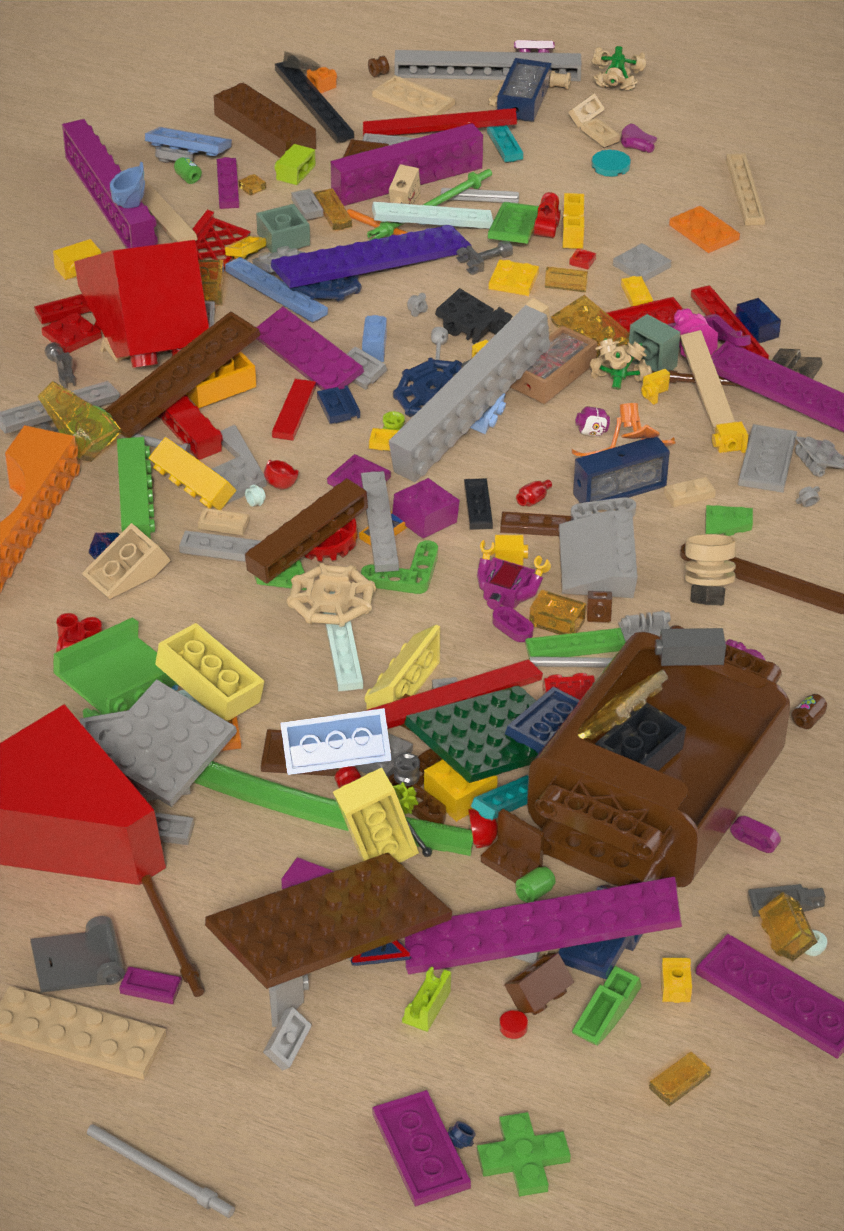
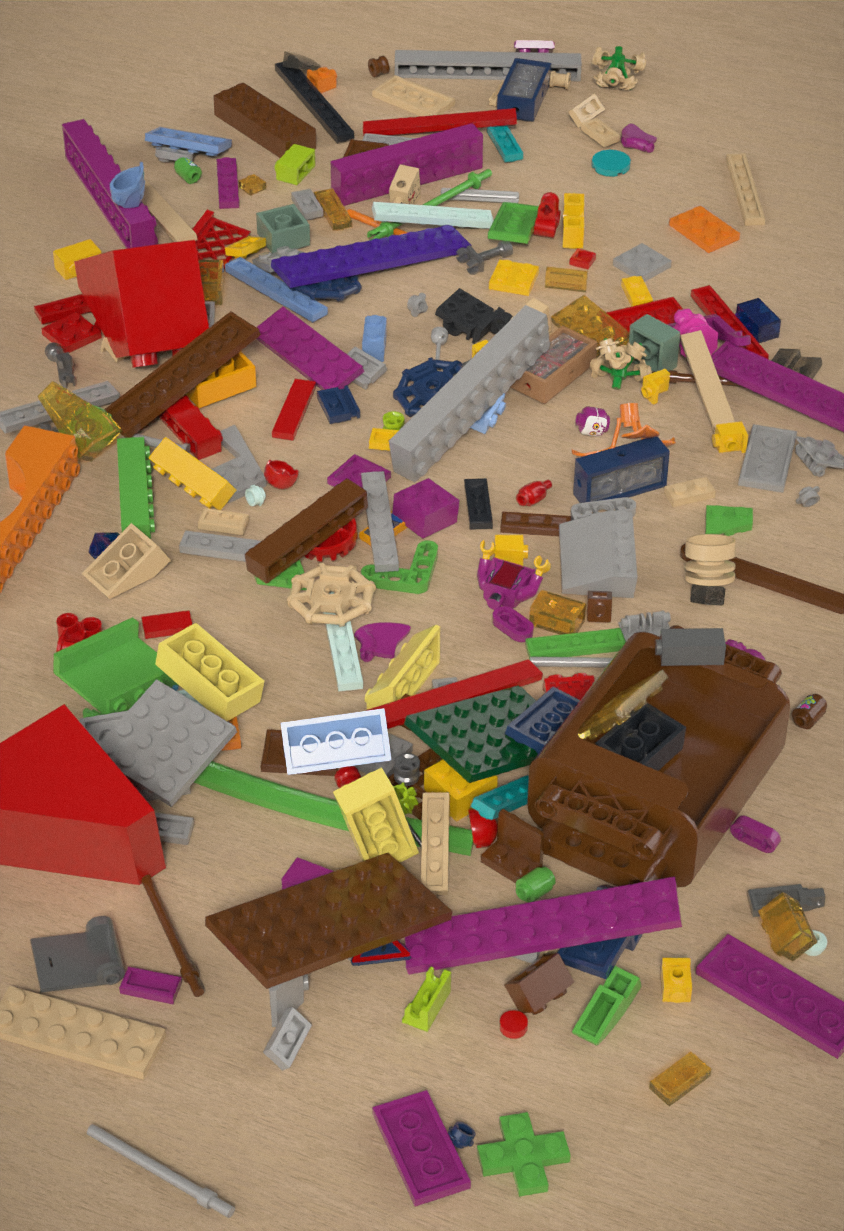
none -> red tile [141,610,192,639]
none -> magenta arm [354,622,411,662]
none -> tan plate [421,792,450,895]

